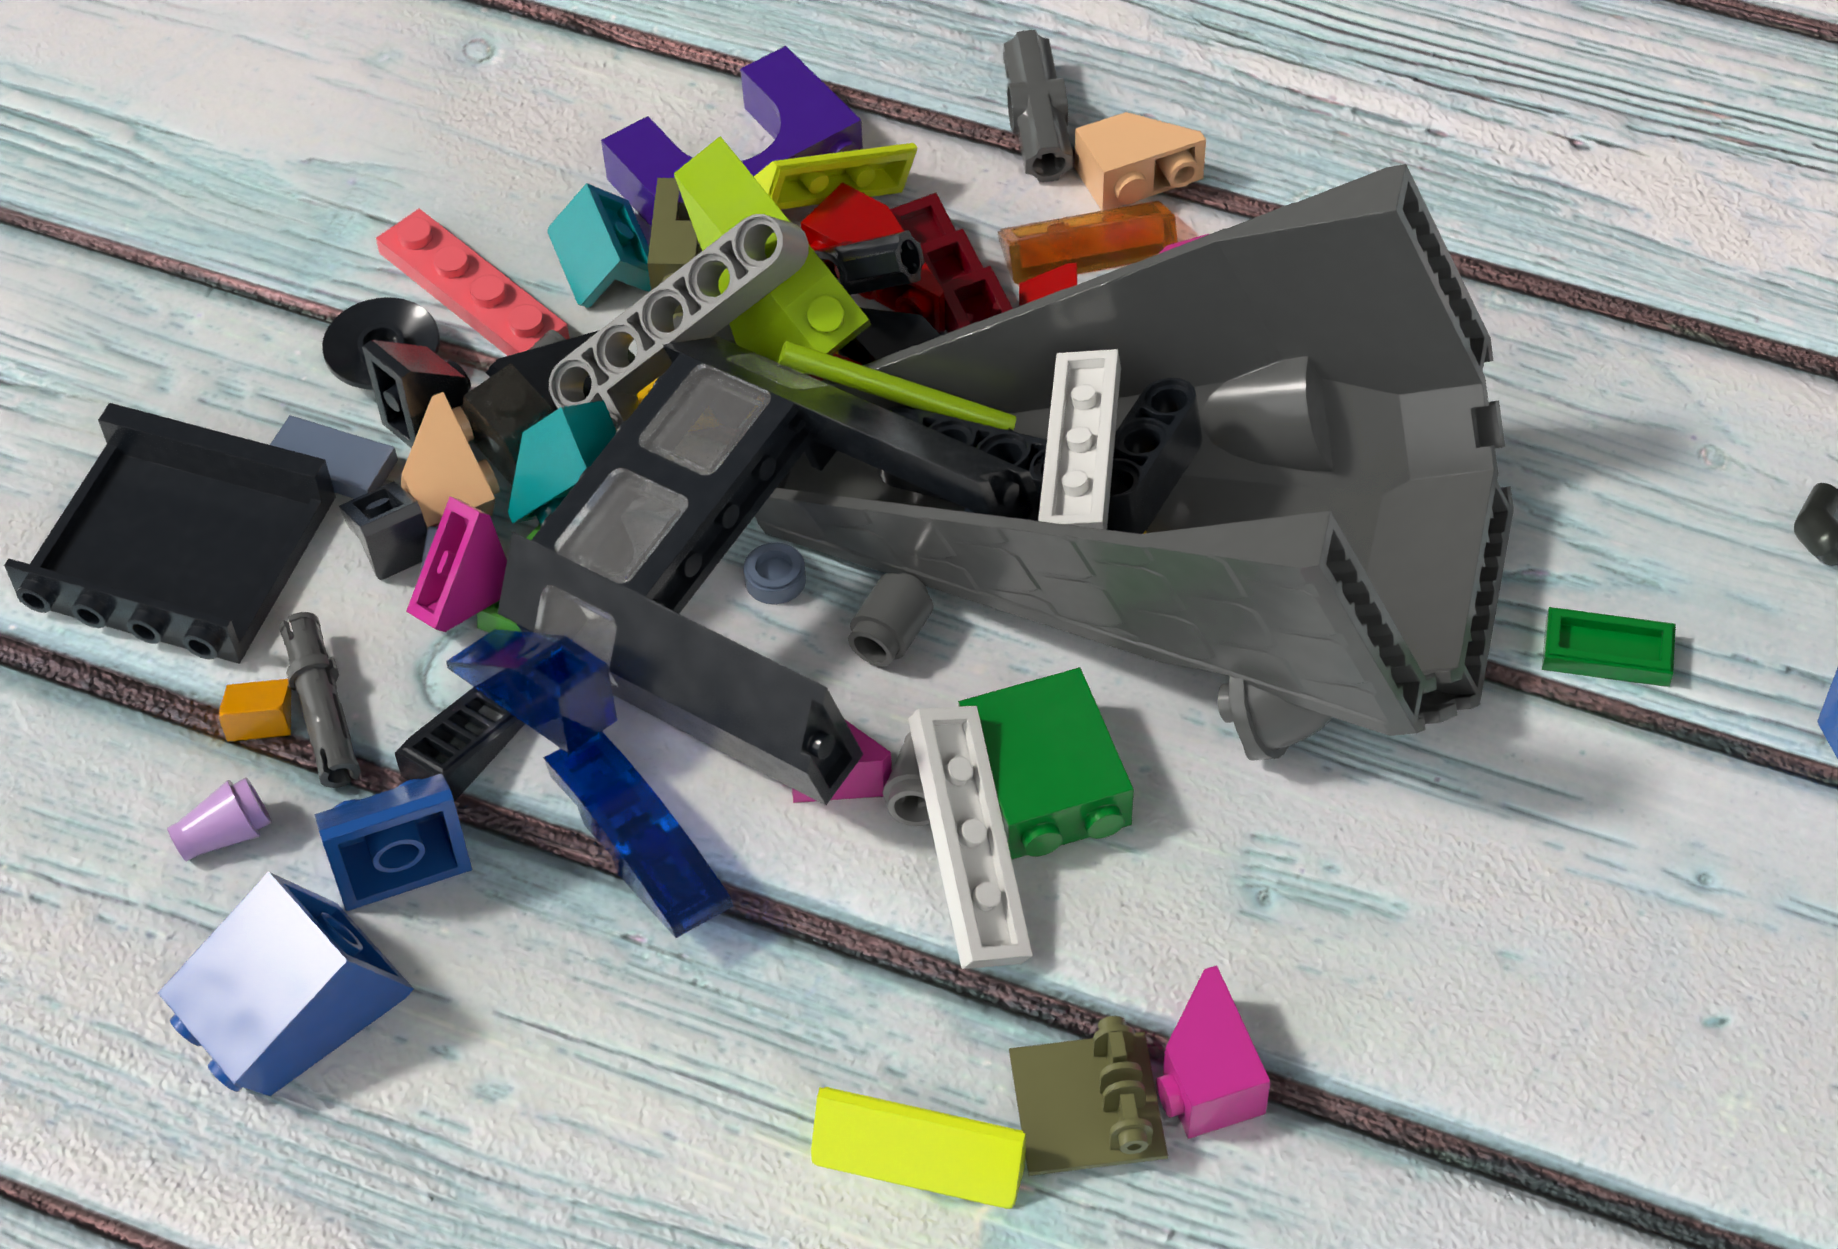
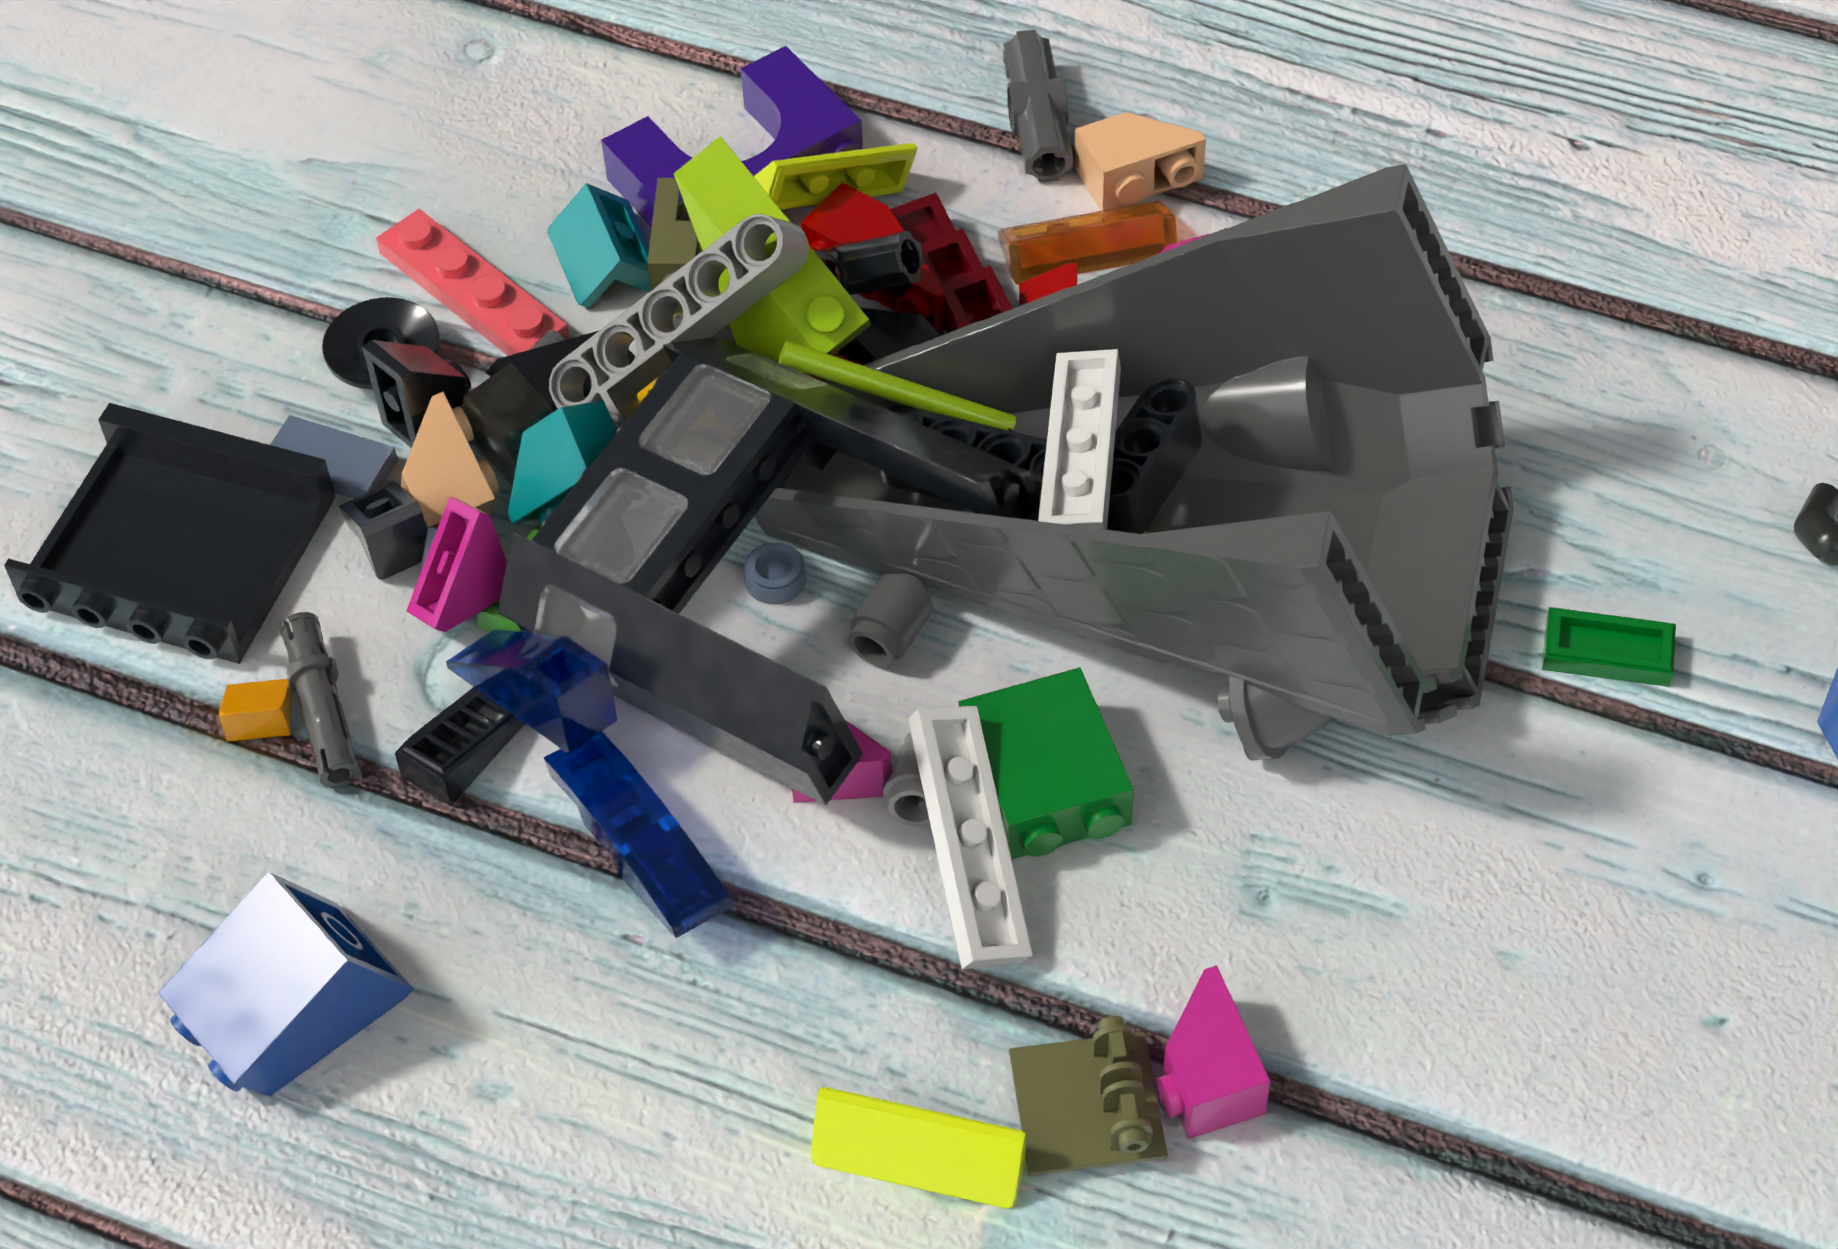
lavender cone [167,777,272,862] -> none
blue slope [314,773,473,912] -> none

